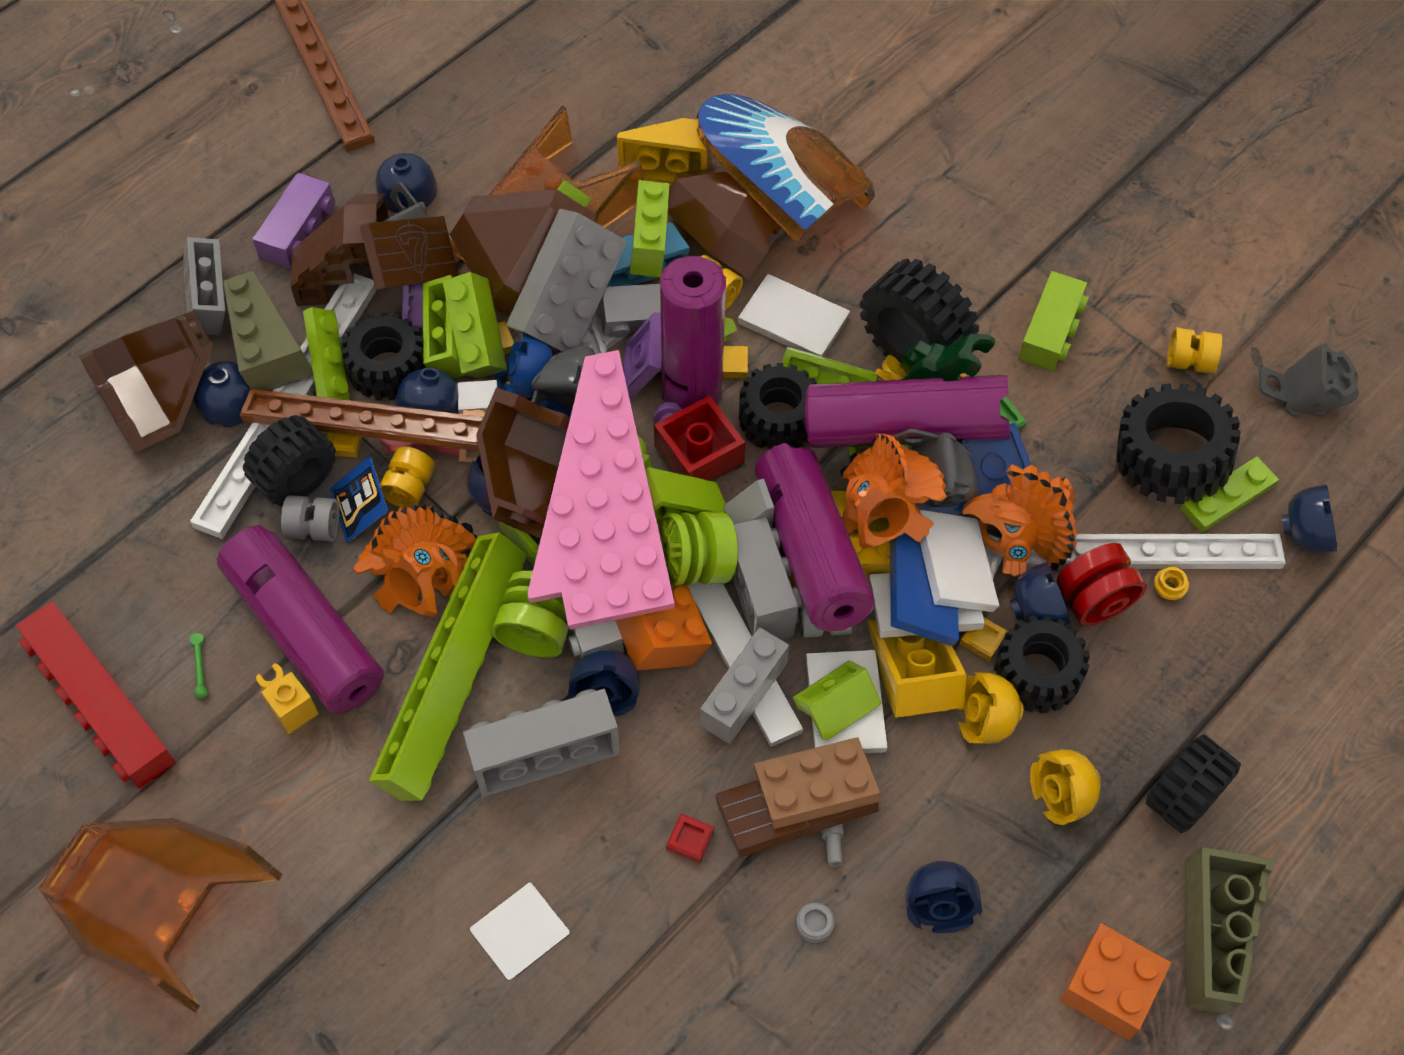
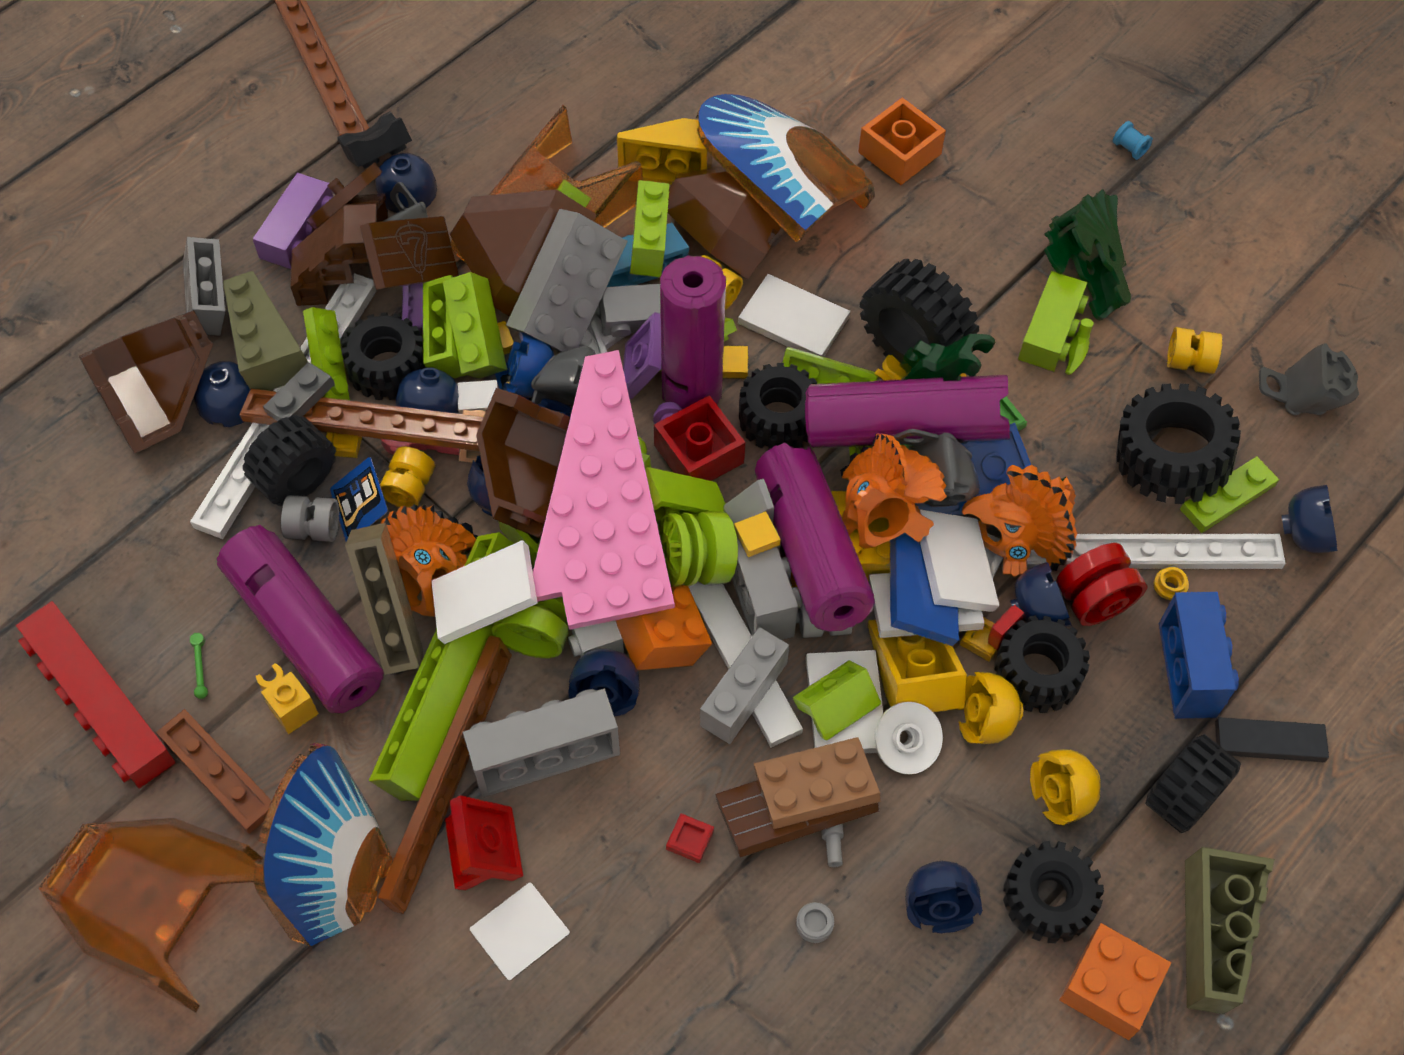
none -> dark orange plate [156,709,277,834]
none -> windscreen [254,742,392,946]
none -> dark grey plate [263,362,335,421]
none -> reddish brown piece [306,162,383,230]
none -> black brick [337,111,412,168]
none -> dark tan brick [345,523,423,675]
none -> dark orange tile [378,636,512,914]
none -> white tile [432,540,538,644]
none -> red bracket [445,795,523,891]
none -> yellow tile [734,511,781,557]
none -> orange brick [858,97,946,185]
none -> white dish [875,702,943,774]
none -> red tile [988,605,1024,650]
none -> black tyre [1003,841,1104,944]
none -> dark green animal [1044,189,1131,321]
none -> lime bar [1065,318,1094,375]
none -> dark azure bush [1112,121,1153,160]
none -> blue brick [1158,592,1239,719]
none -> black tile [1215,717,1329,762]

